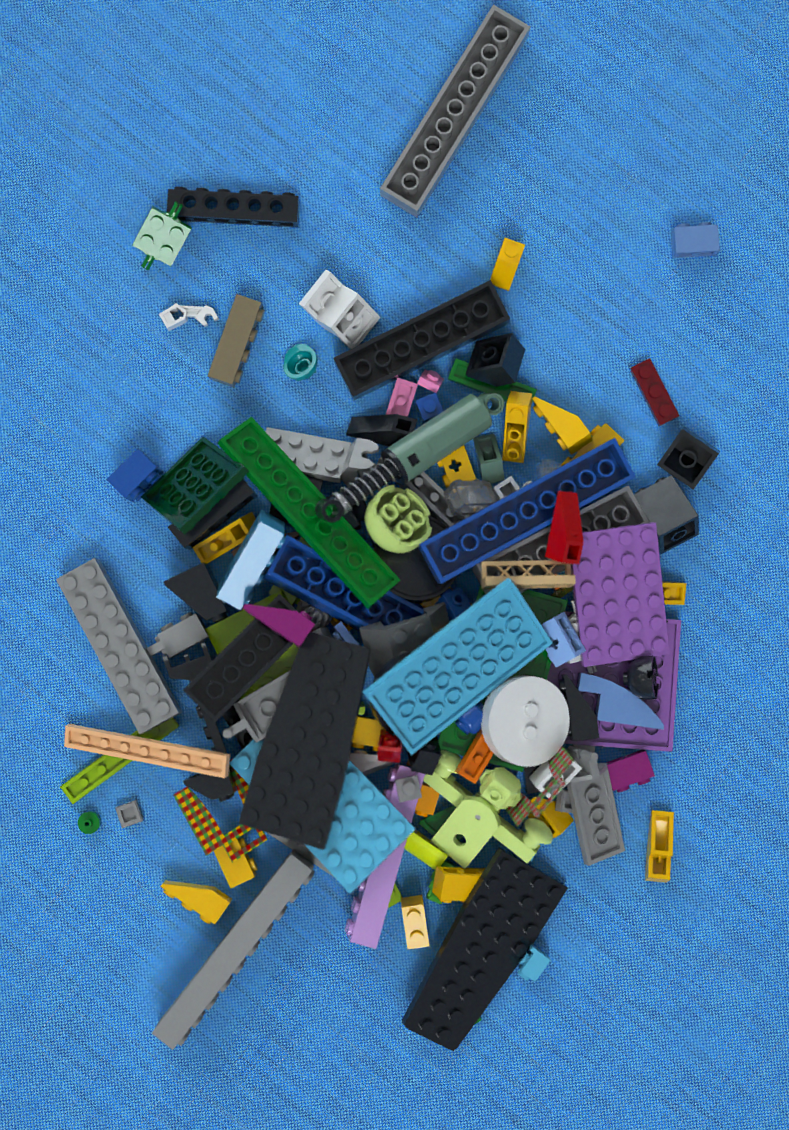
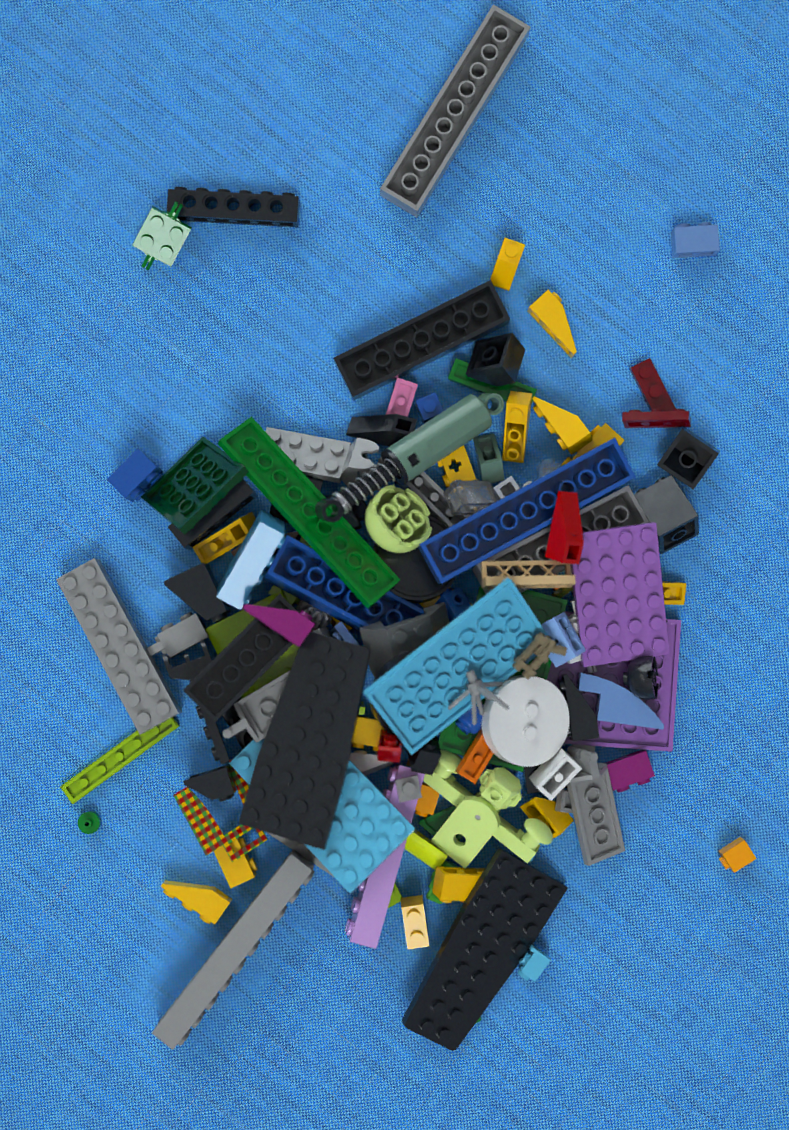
light nougat plate [64,724,230,778] -> none
light grey tile [115,800,144,828] -> none
white piece [159,303,219,331] -> none
dark tan brick [208,294,265,388] -> none
teal piece [283,344,318,381] -> none
white bracket [299,270,381,349] -> none
bright pink plate [417,369,444,394] -> none
piece [506,746,574,827] -> none
yellow slope [645,810,674,883] -> none
none -> light grey plant [448,670,509,725]
none -> dark tan piece [512,632,567,679]
none -> yellow slope [527,290,577,358]
none -> dark red plate [622,409,691,428]
none -> light orange brick [718,837,757,873]

